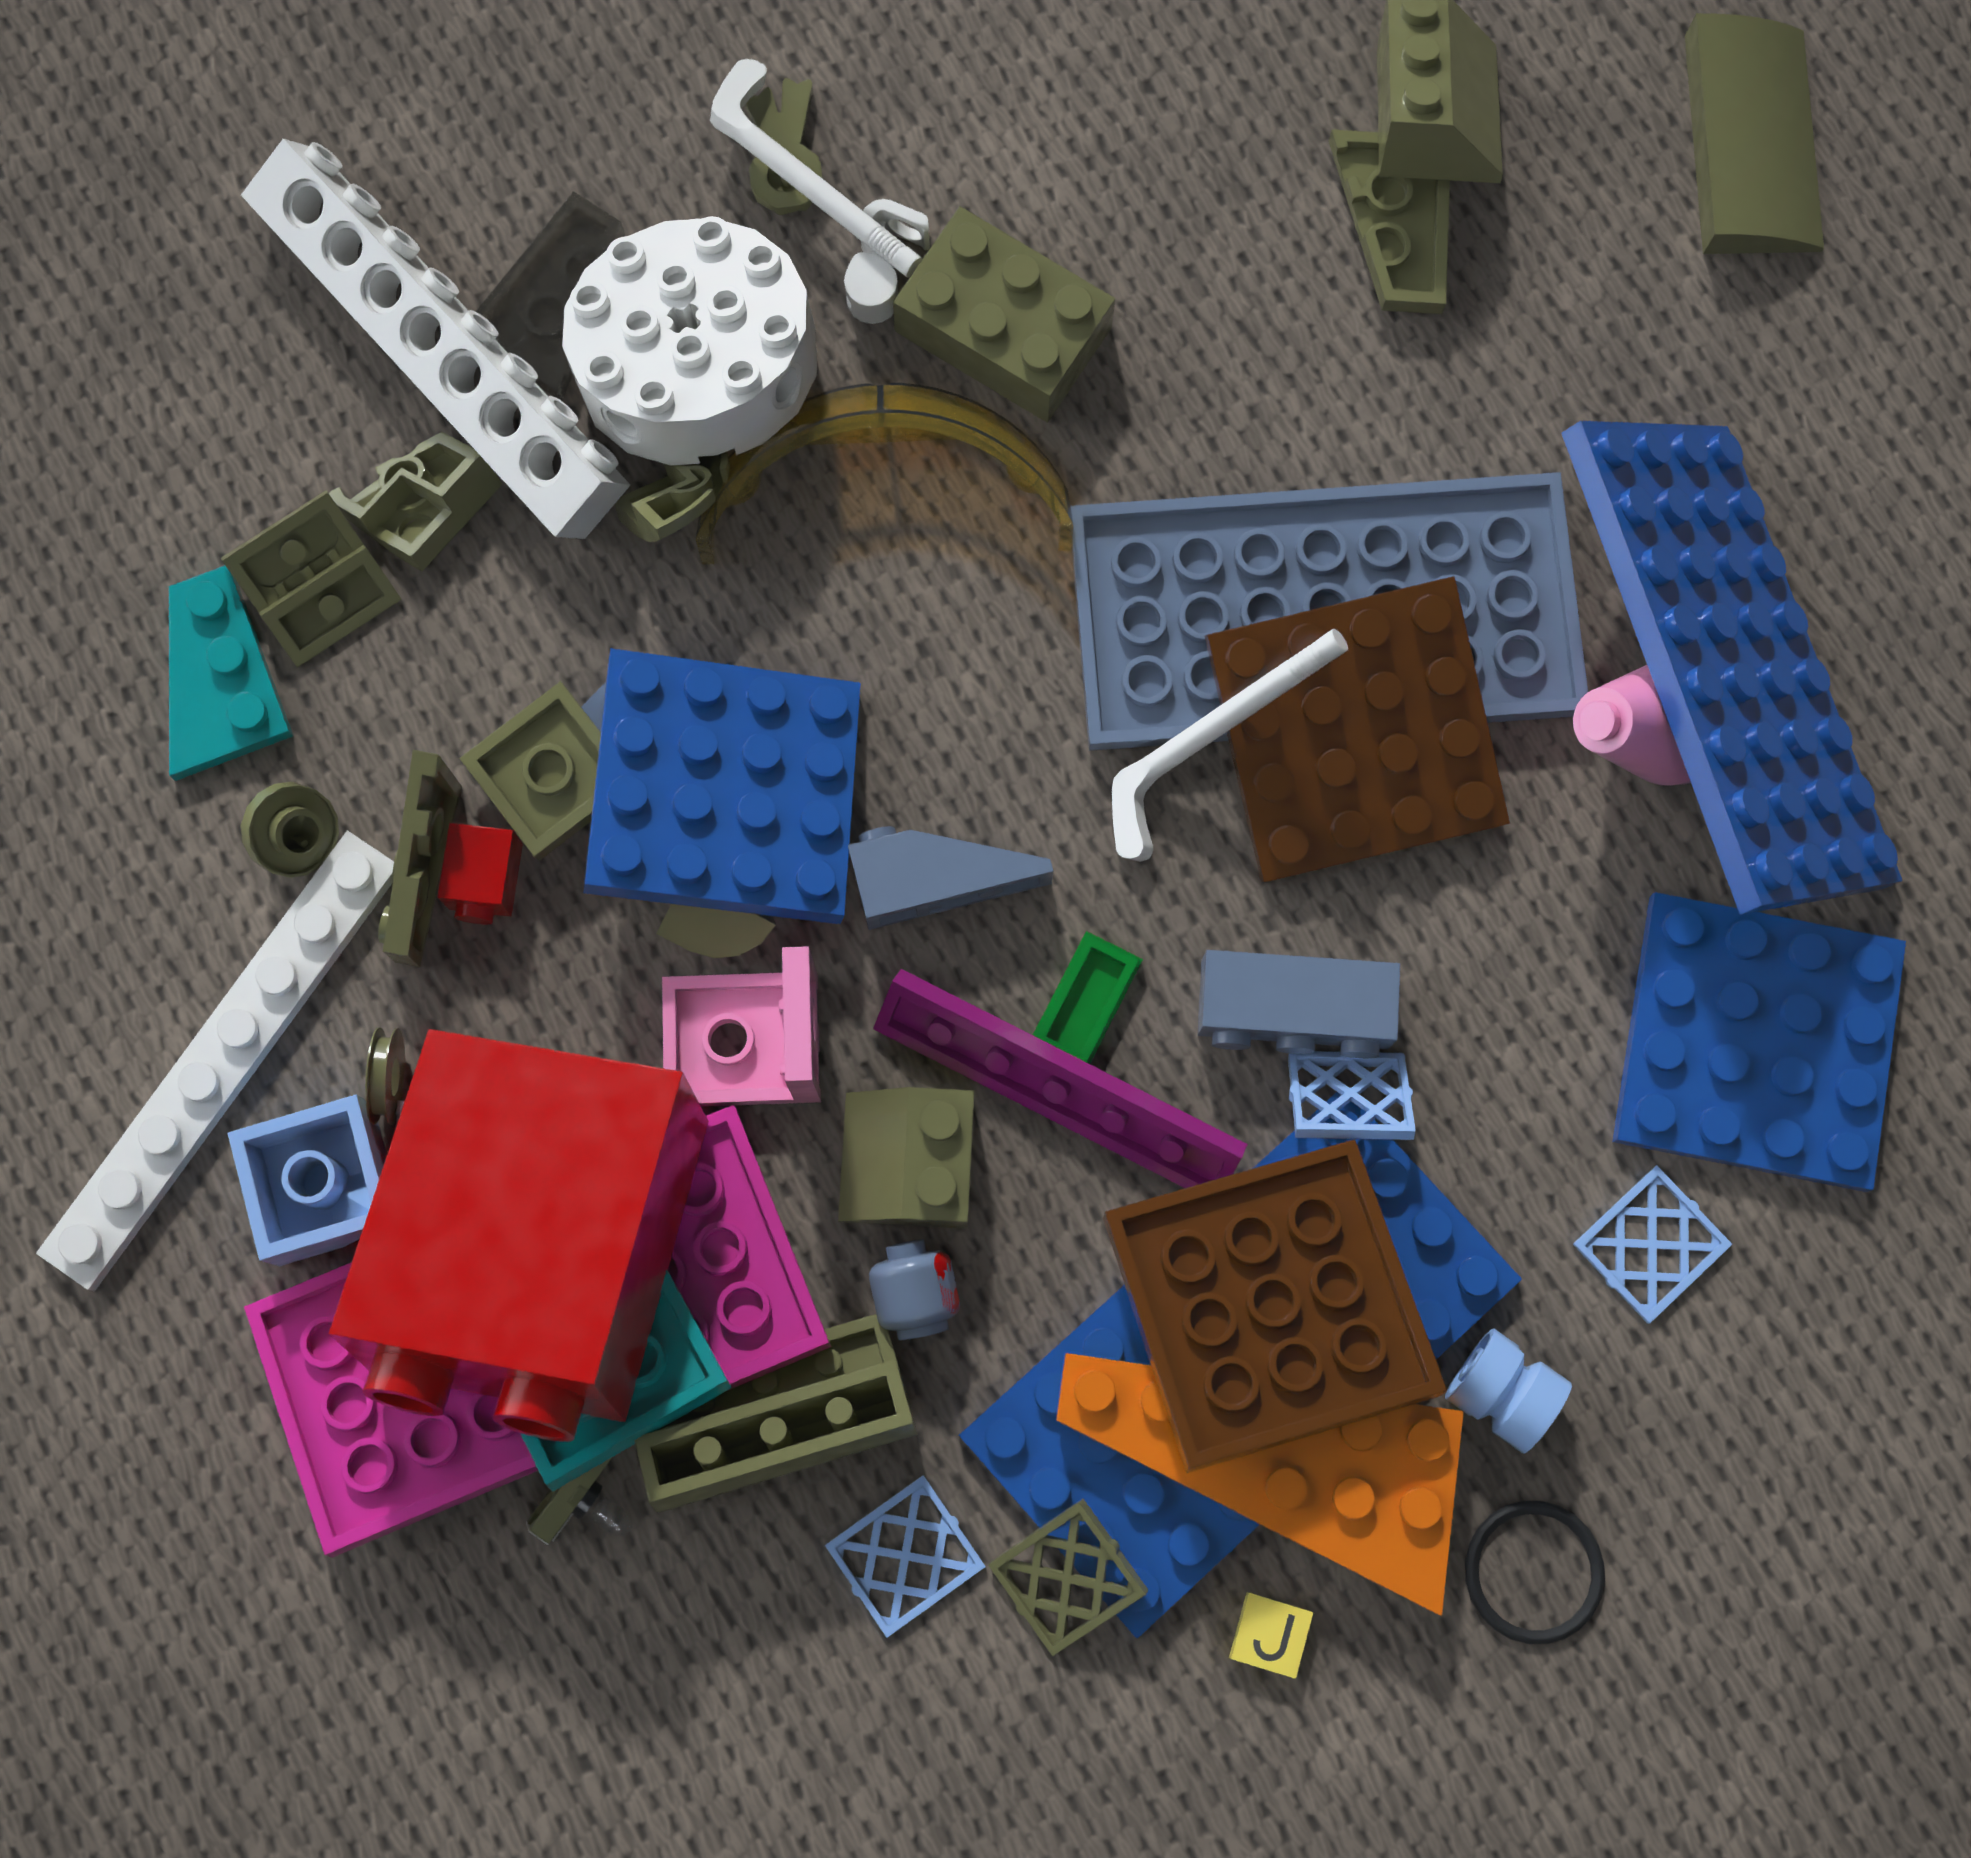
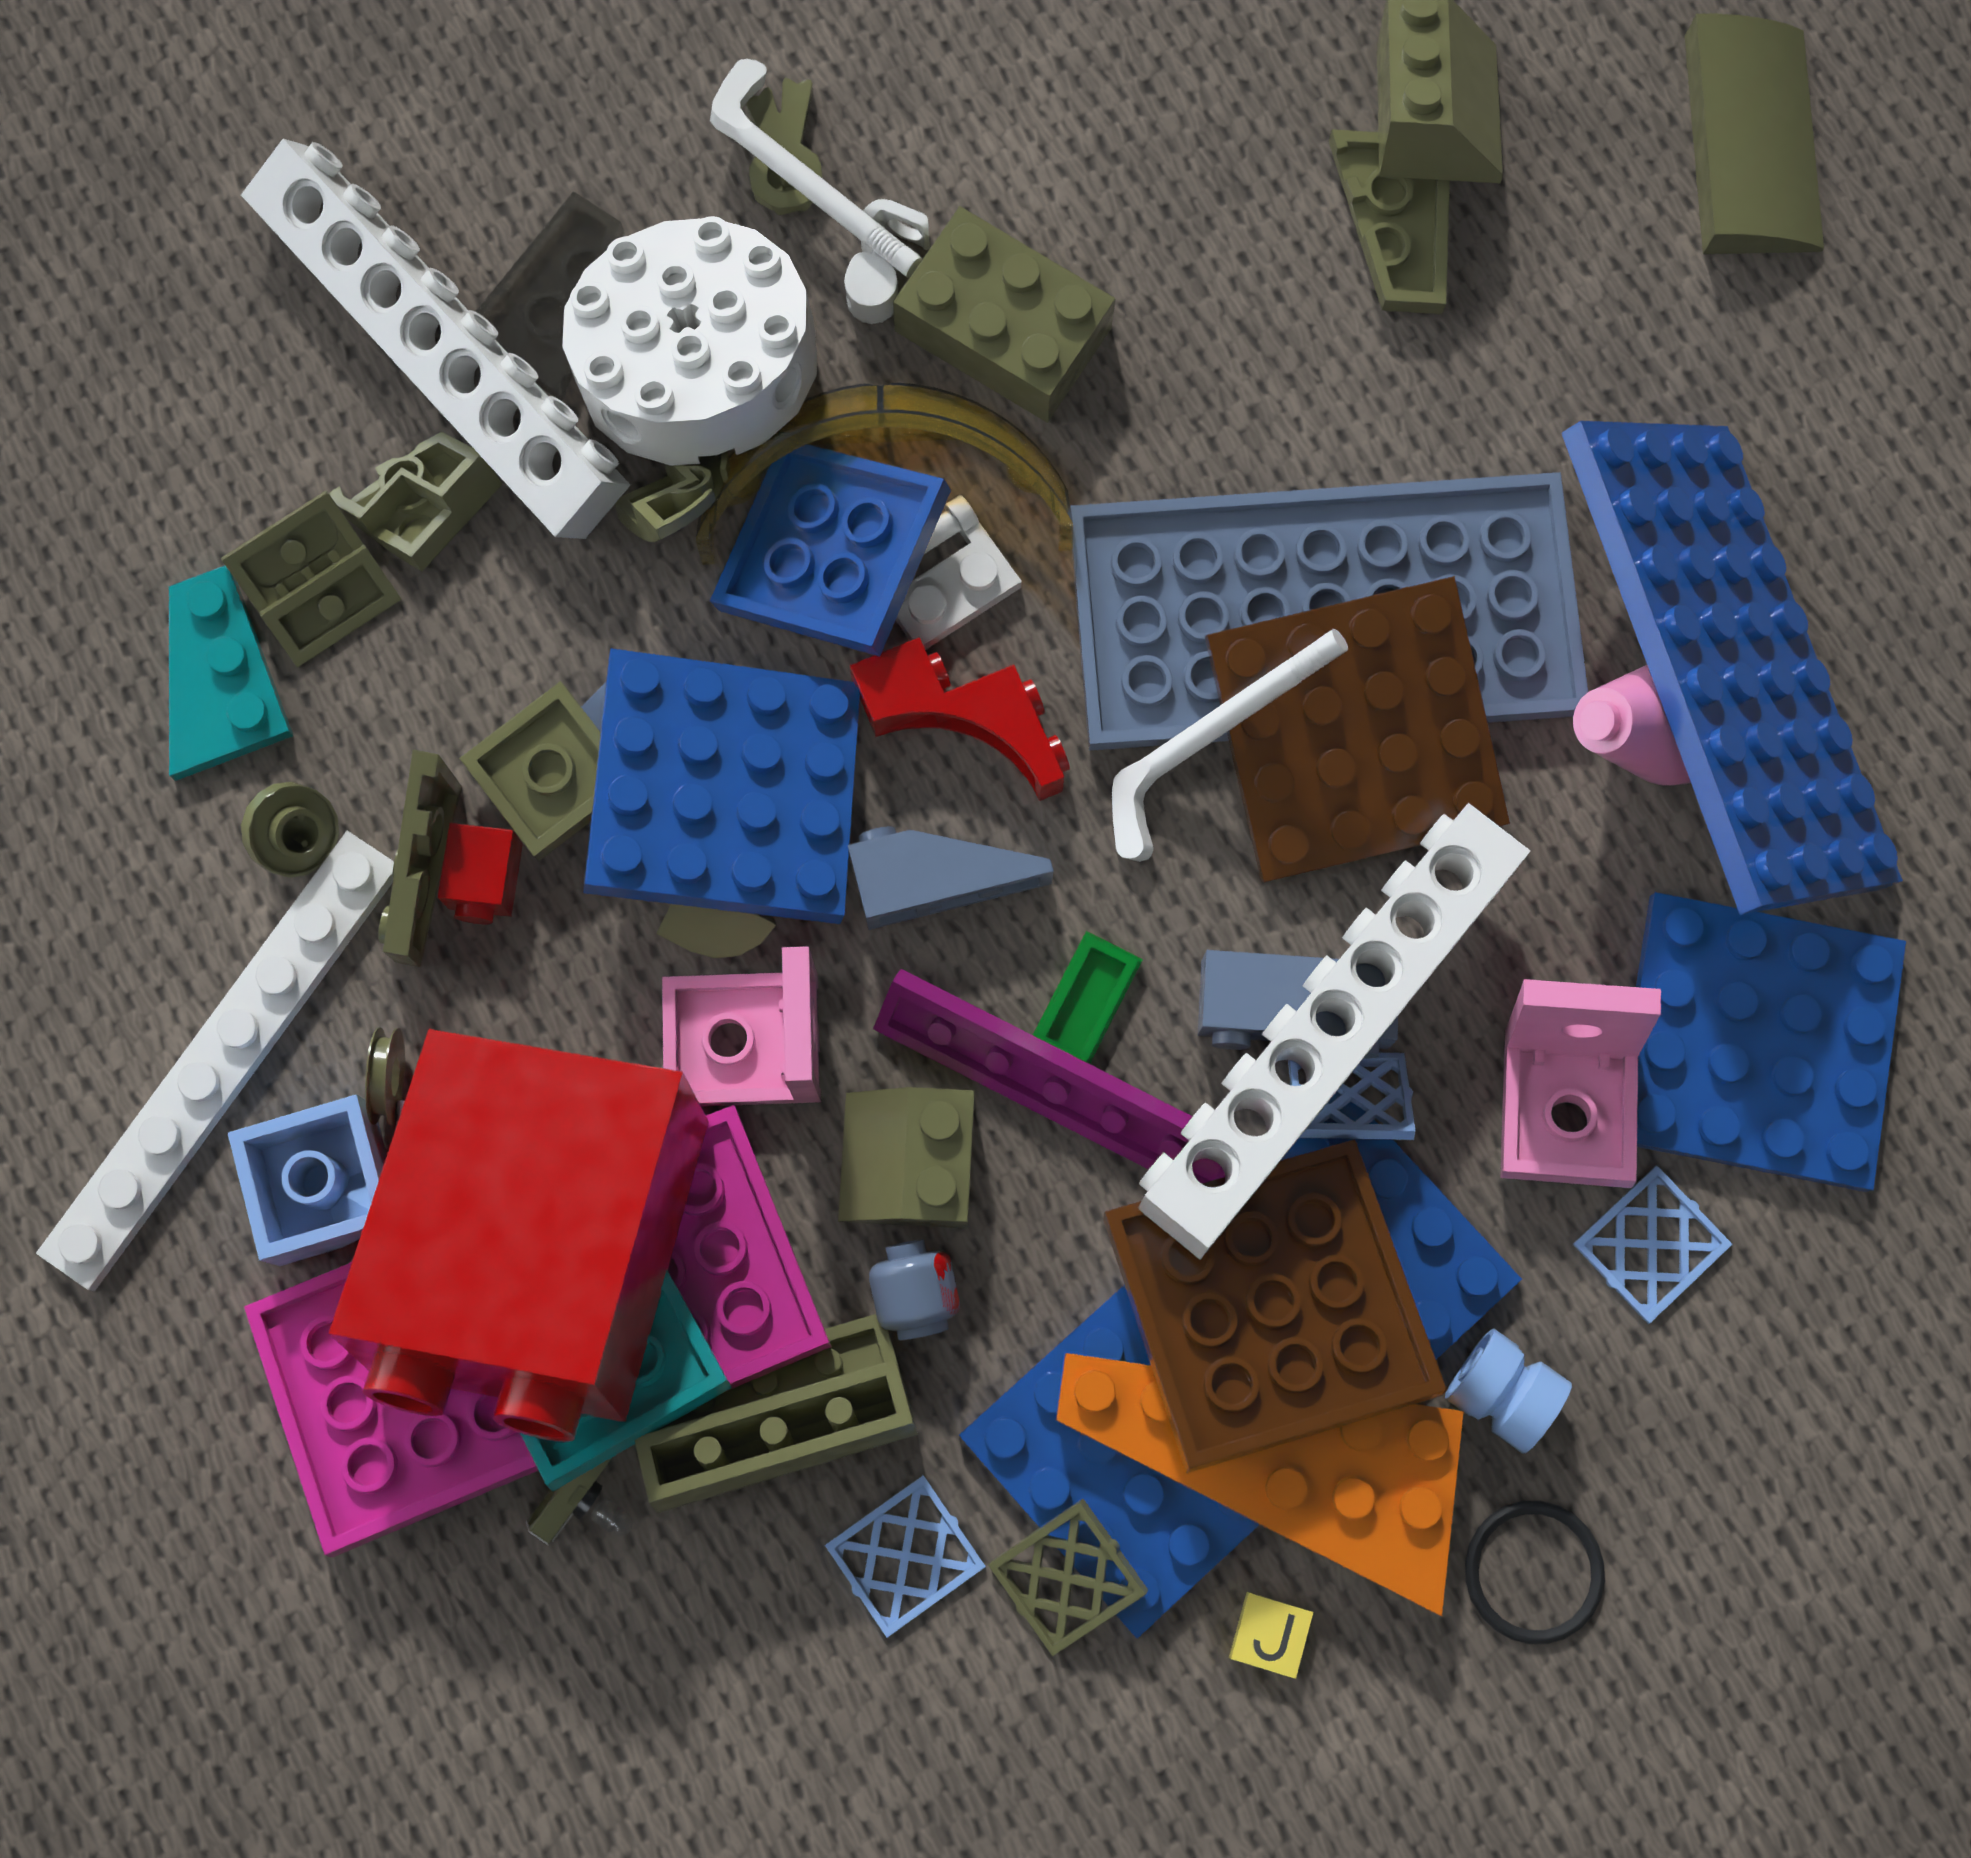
none -> blue plate [710,439,951,657]
none -> red arch [850,637,1070,801]
none -> white plate [896,495,1022,650]
none -> white brick [1138,803,1530,1259]
none -> bright pink bracket [1500,979,1661,1188]

